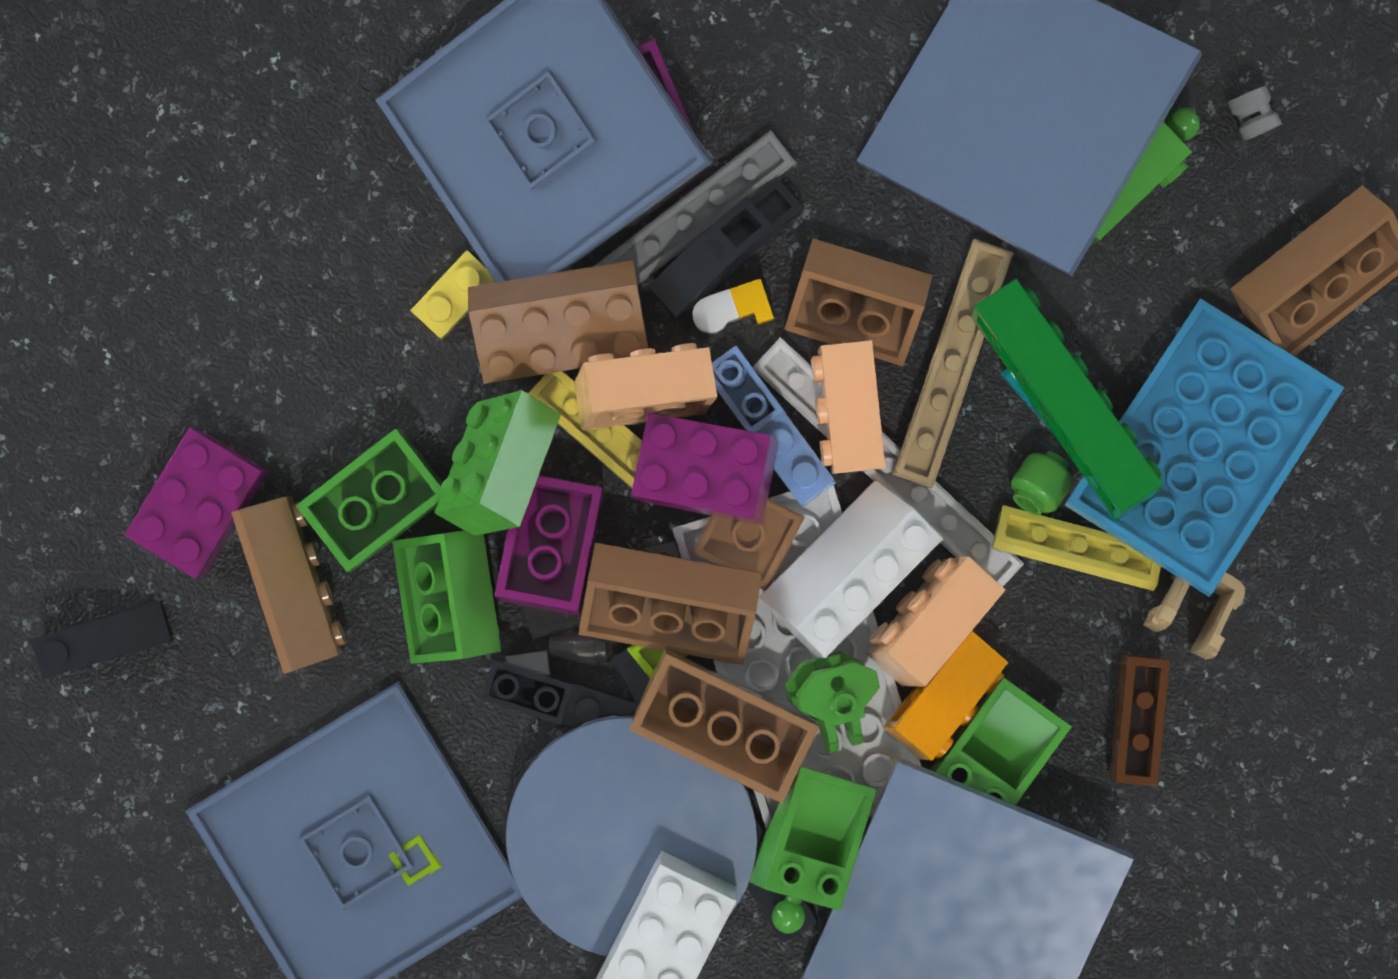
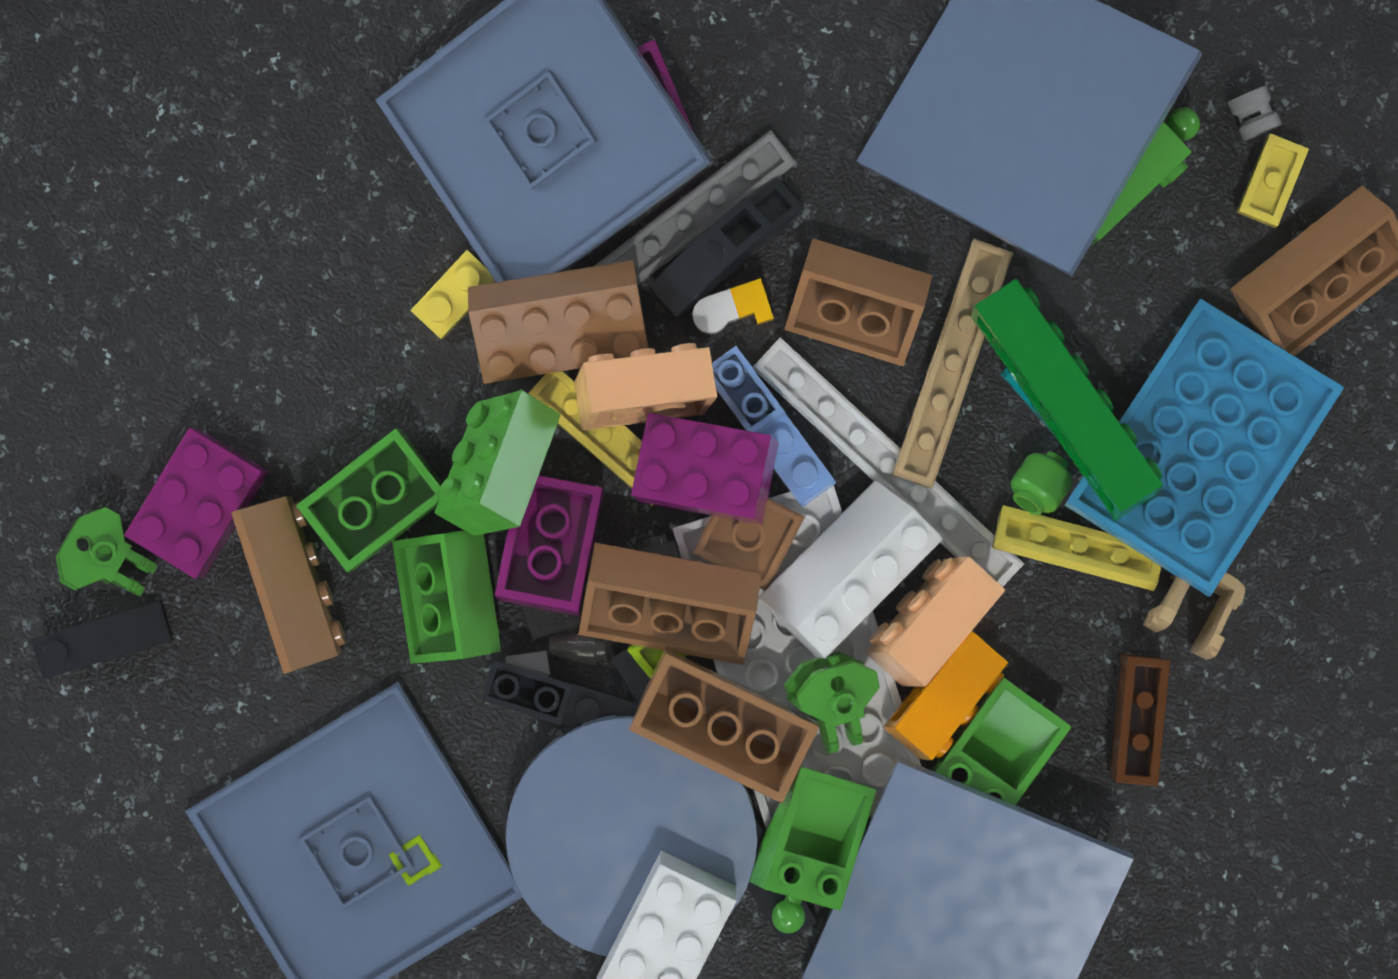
light nougat brick [811,340,885,474] -> none
none -> bright green hinge [55,507,157,597]
none -> light yellow plate [1236,133,1309,228]

